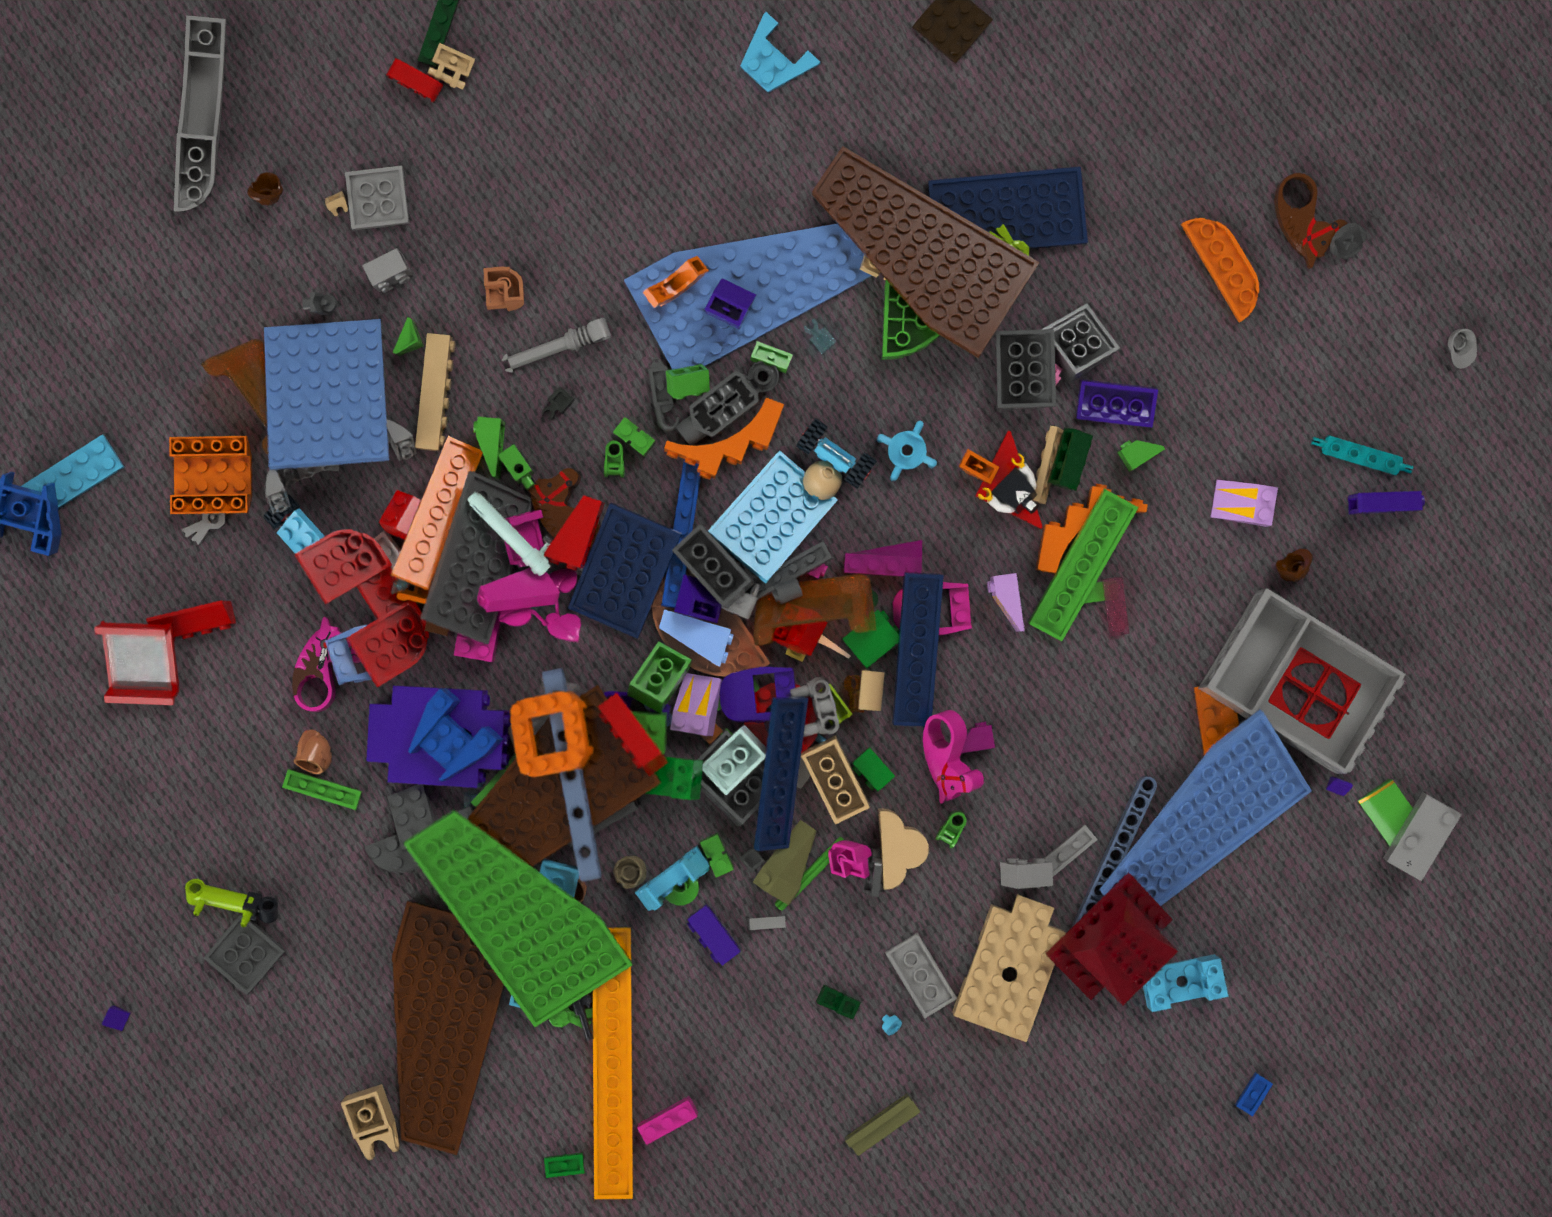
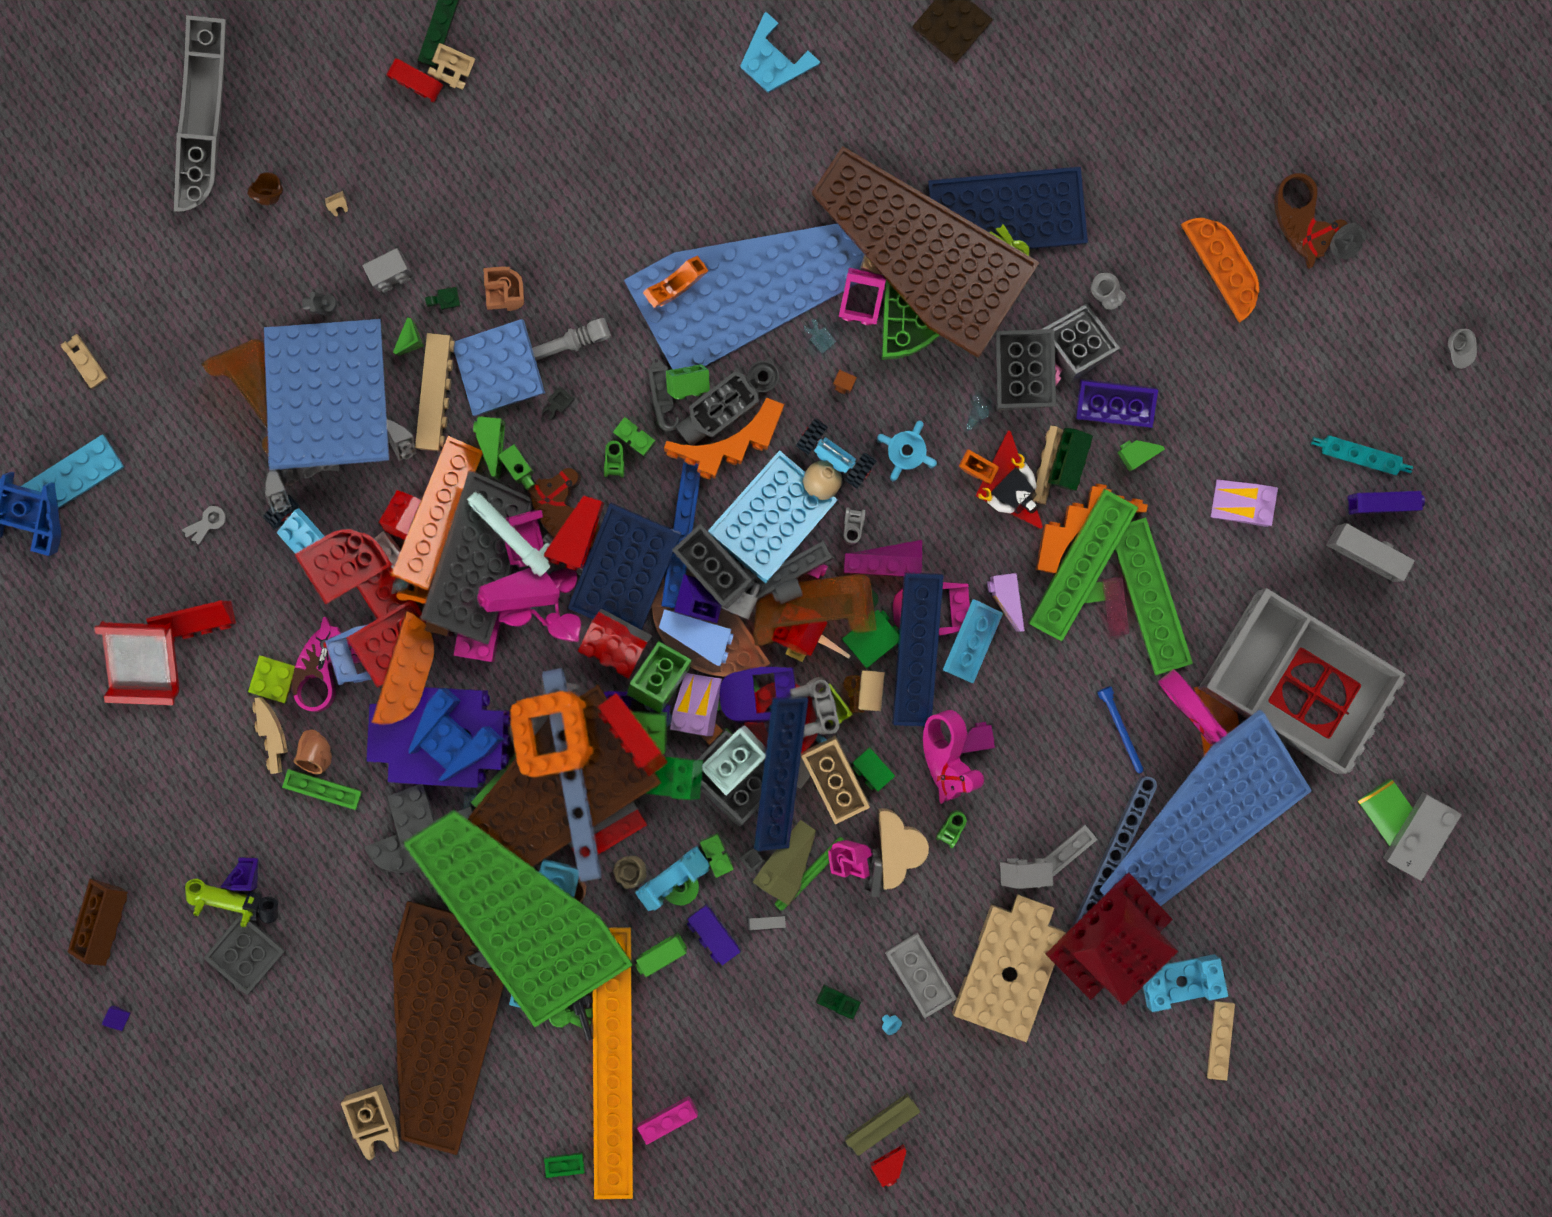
orange slope [169,436,252,514] -> none
light grey plate [345,165,410,230] -> none
dark purple slope [704,278,756,330] -> none
bright green plate [750,341,793,374] -> none
blue plate [1235,1072,1273,1117] -> none
reddish brown piece [1276,549,1313,582] -> none
dark purple slope [1326,777,1353,796] -> none
none -> tan plate [61,334,108,389]
none -> reddish brown slope [68,879,128,966]
none -> dark purple slope [220,858,258,891]
none -> lime plate [248,655,295,703]
none -> tan slope [253,697,288,774]
none -> orange plate [371,612,434,724]
none -> dark green plate [425,287,460,310]
none -> medium blue plate [454,319,545,416]
none -> dark grey tile [468,951,491,968]
none -> red plate [571,809,647,857]
none -> red piece [578,609,652,679]
none -> bright green window [635,932,688,977]
none -> dark orange plate [833,369,857,394]
none -> dark pink window [839,268,886,325]
none -> light grey piece [843,507,866,545]
none -> red slope [870,1144,906,1187]
none -> medium azure plate [943,599,1003,683]
none -> clear light blue animal [966,395,989,431]
none -> light grey hair [1091,273,1126,310]
none -> blue piece [1097,686,1144,773]
none -> bright green plate [1115,518,1193,675]
none -> dark pink animal [1158,669,1227,746]
none -> tan plate [1207,1001,1235,1081]
none -> light grey brick [1326,523,1415,582]

